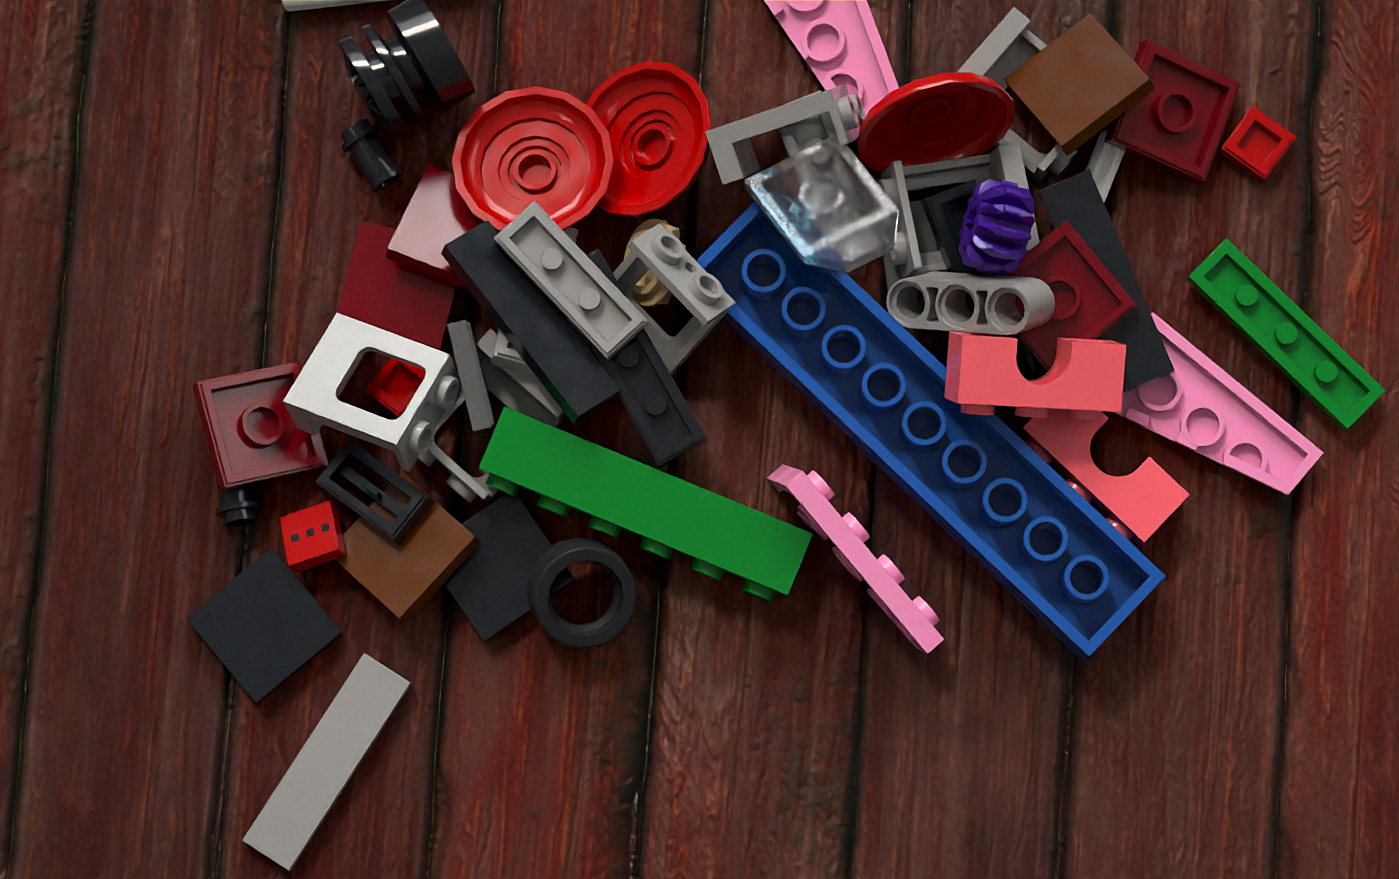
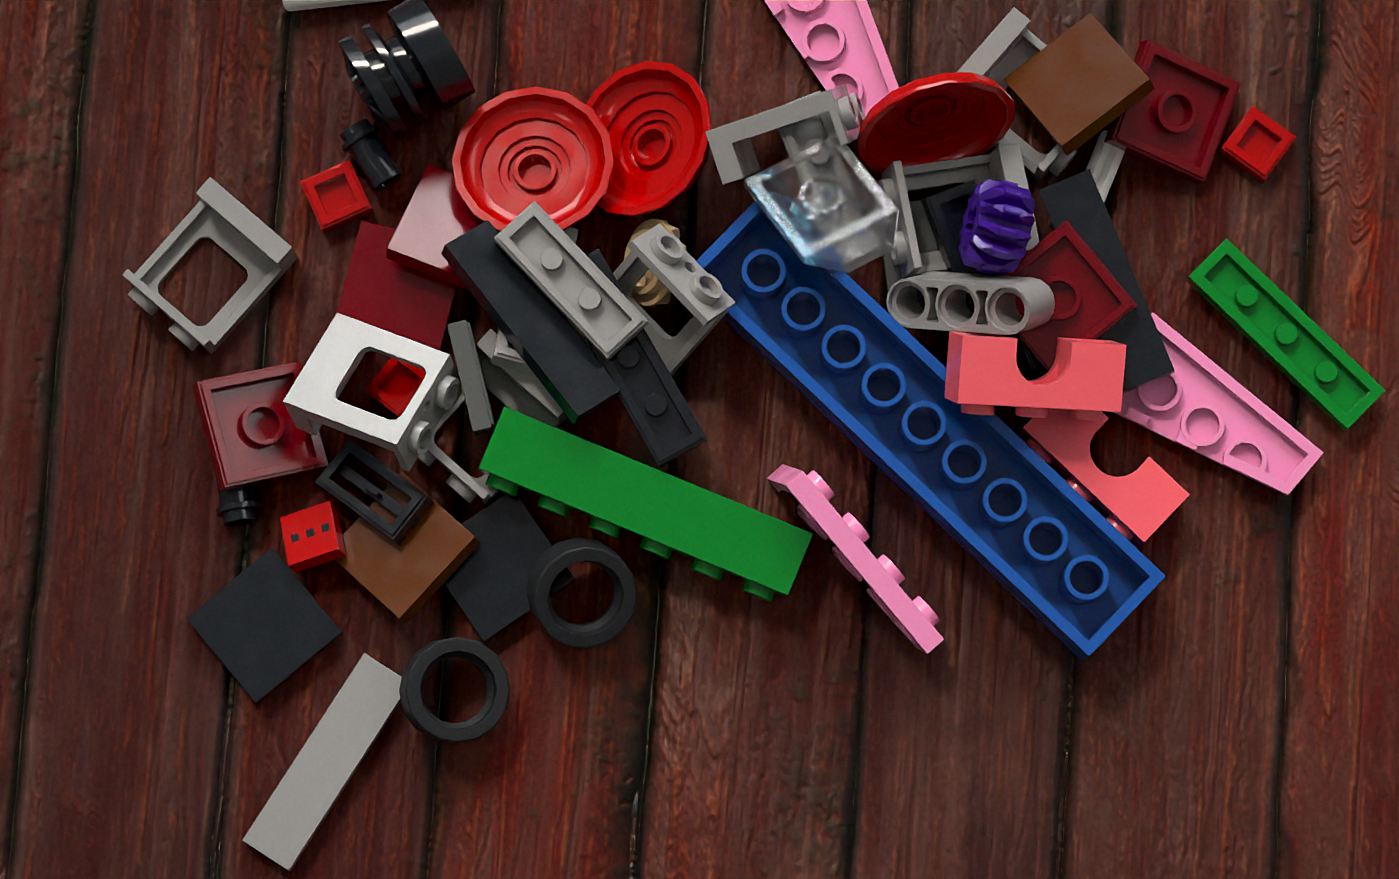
none -> light grey window [122,177,298,354]
none -> red tile [300,159,373,233]
none -> black tyre [399,637,510,743]

